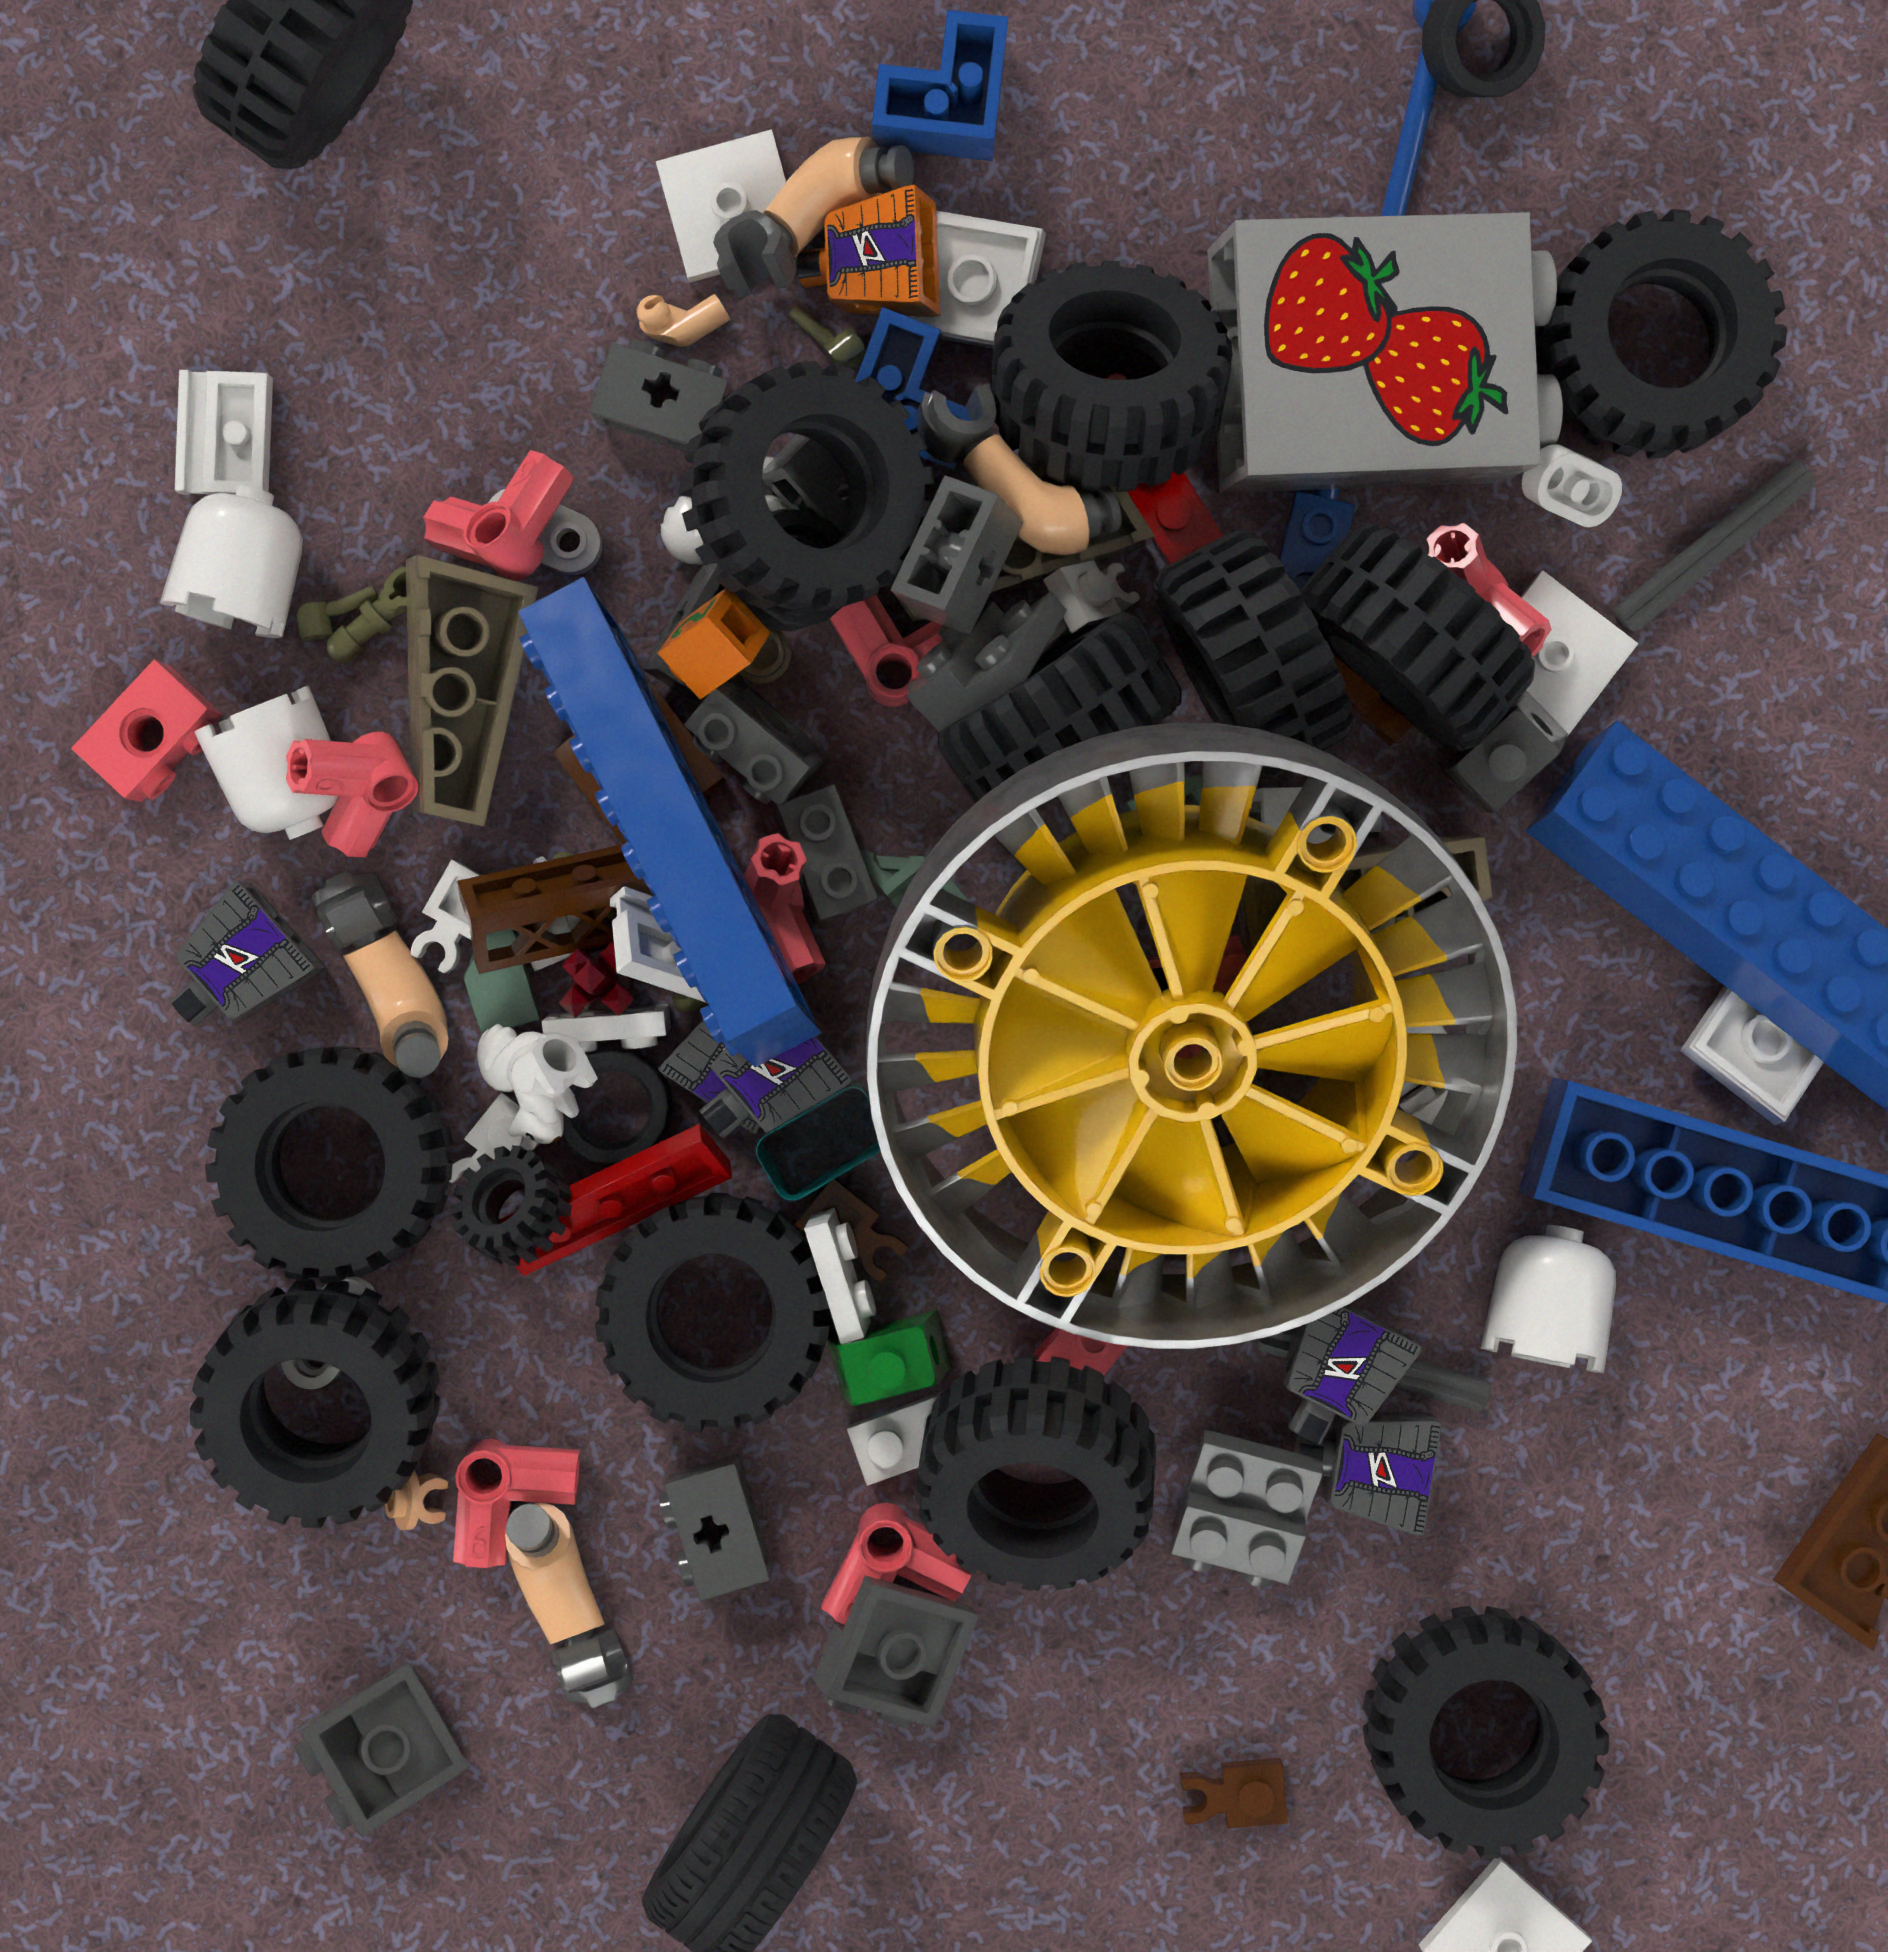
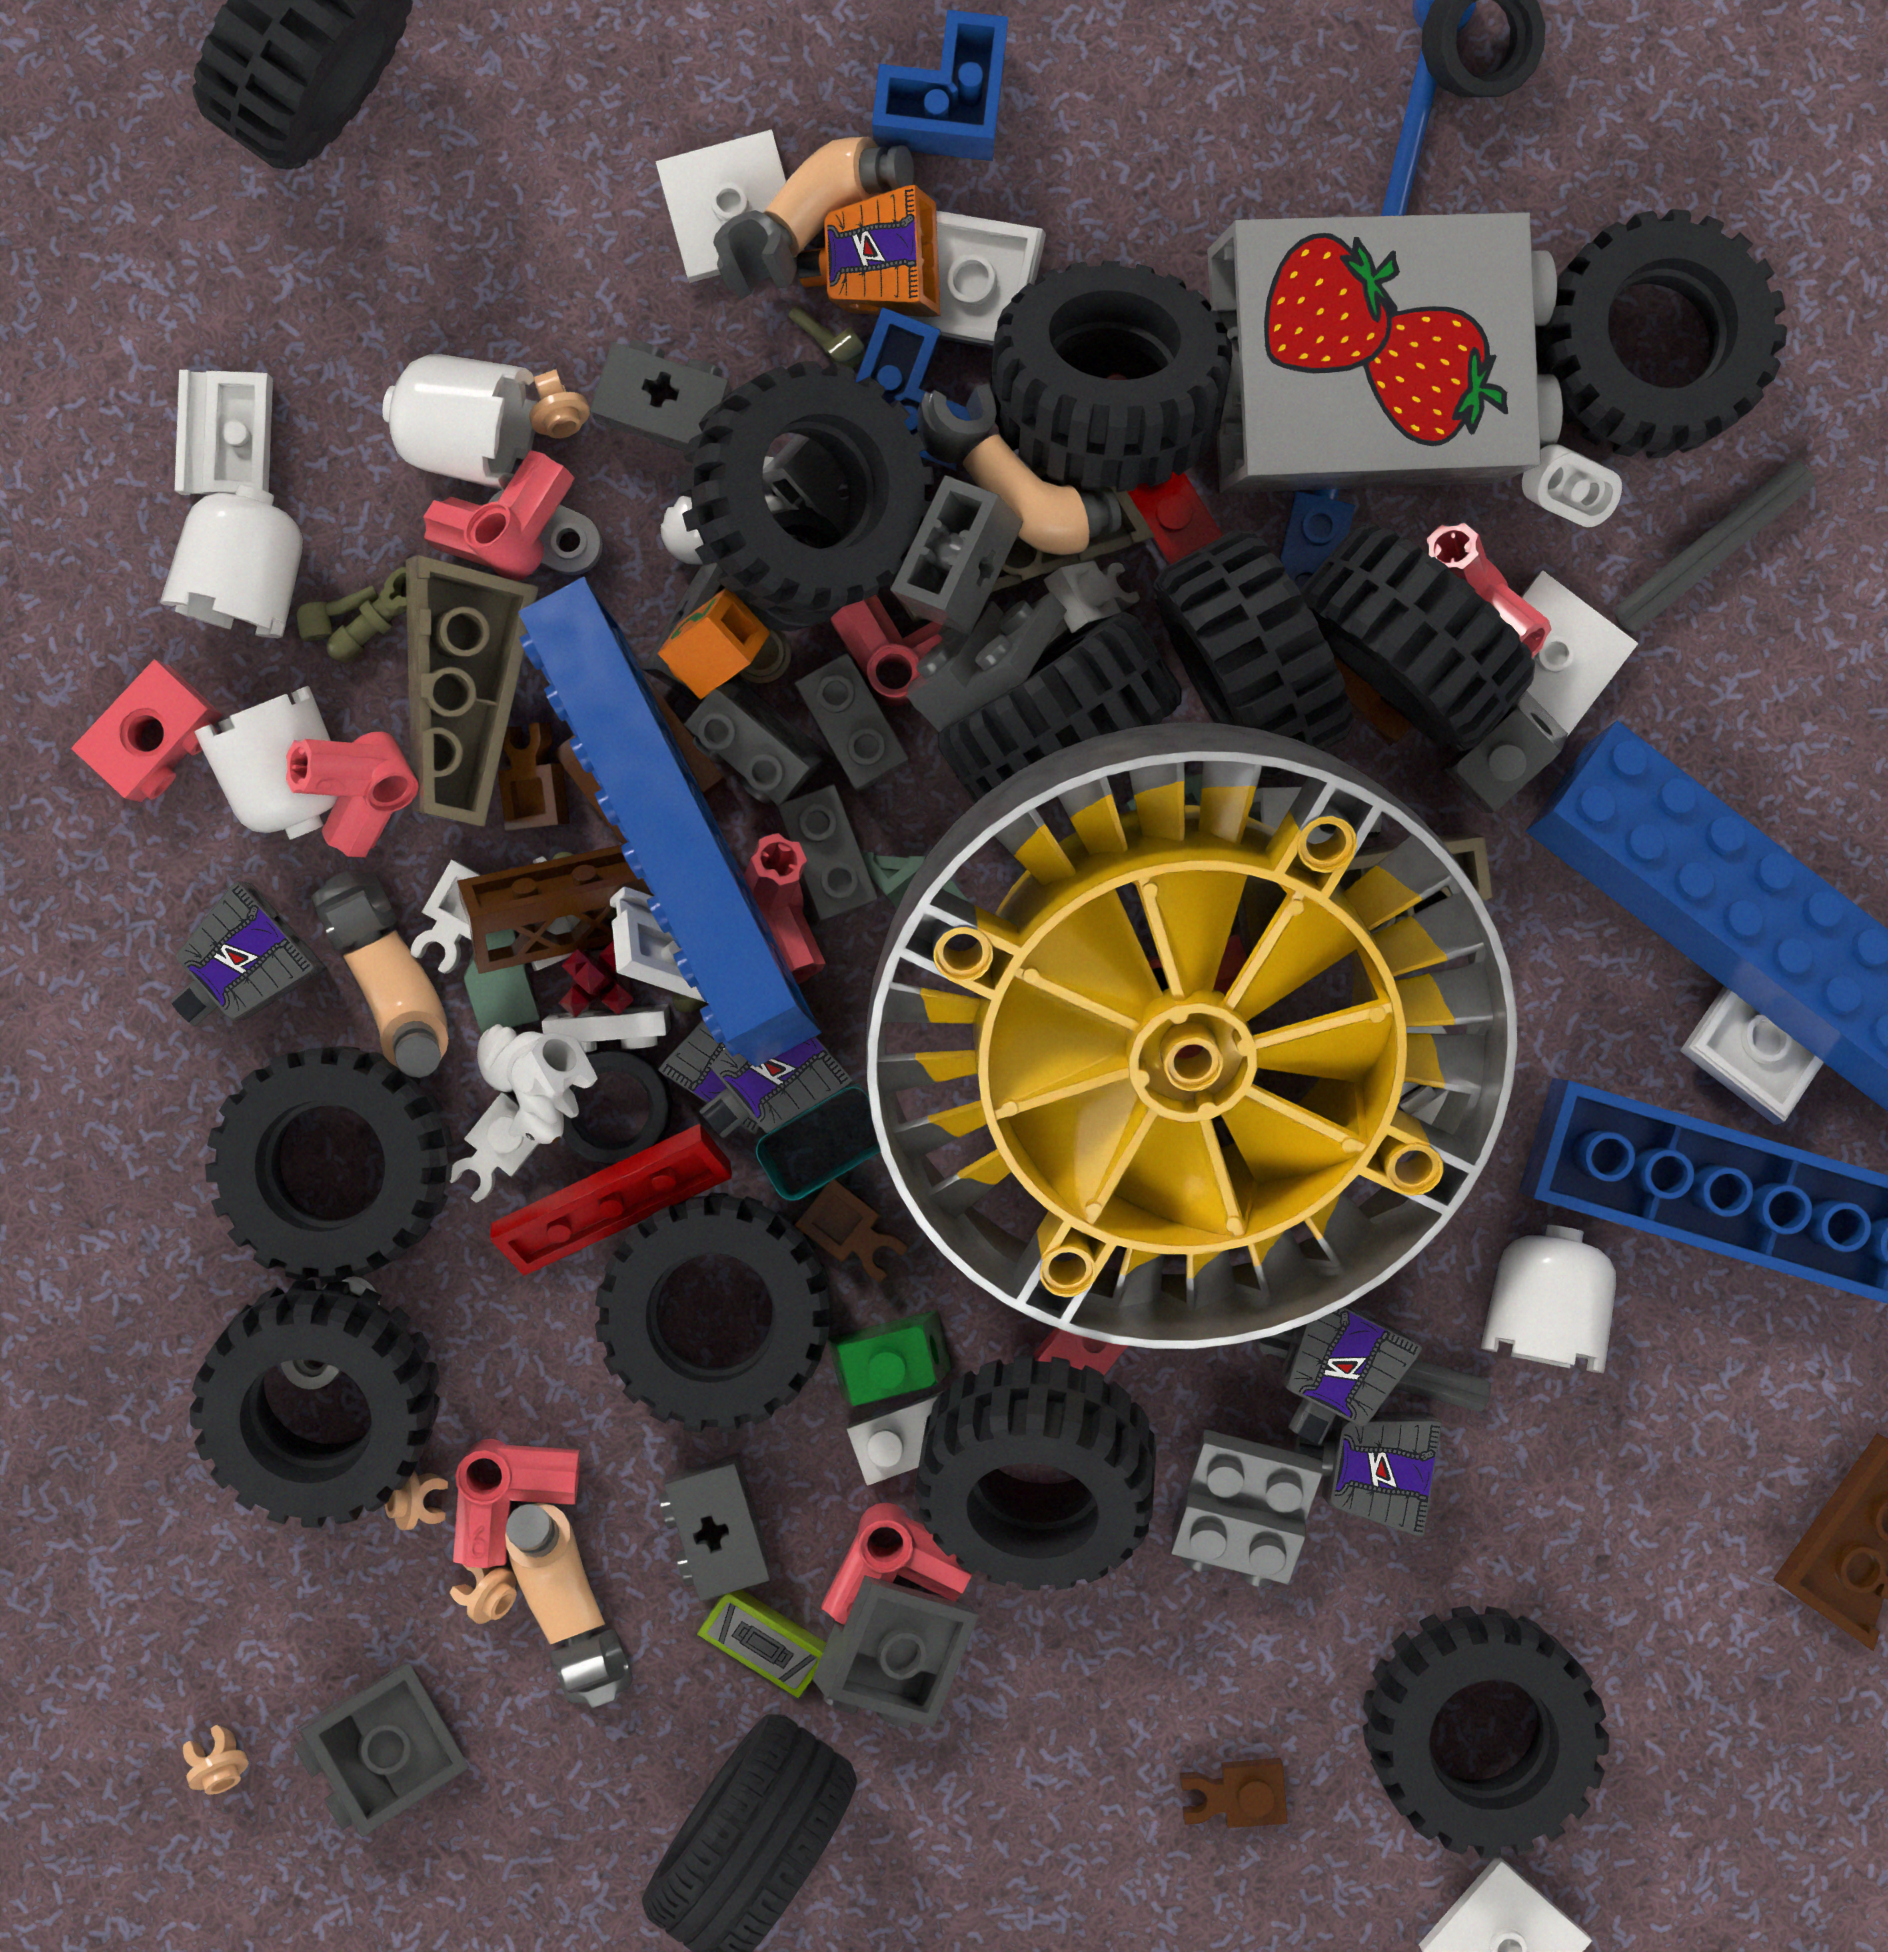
black tyre [451,1145,572,1266] -> none
light nougat arm [637,294,730,347] -> none
white plate [804,1208,876,1344] -> none
none -> light nougat plate [183,1725,249,1795]
none -> white cylinder [382,354,537,490]
none -> light nougat plate [450,1565,517,1624]
none -> reddish brown plate [498,722,570,831]
none -> light nougat plate [529,369,590,438]
none -> slope [697,1589,827,1698]
none -> dark grey brick [794,653,909,794]

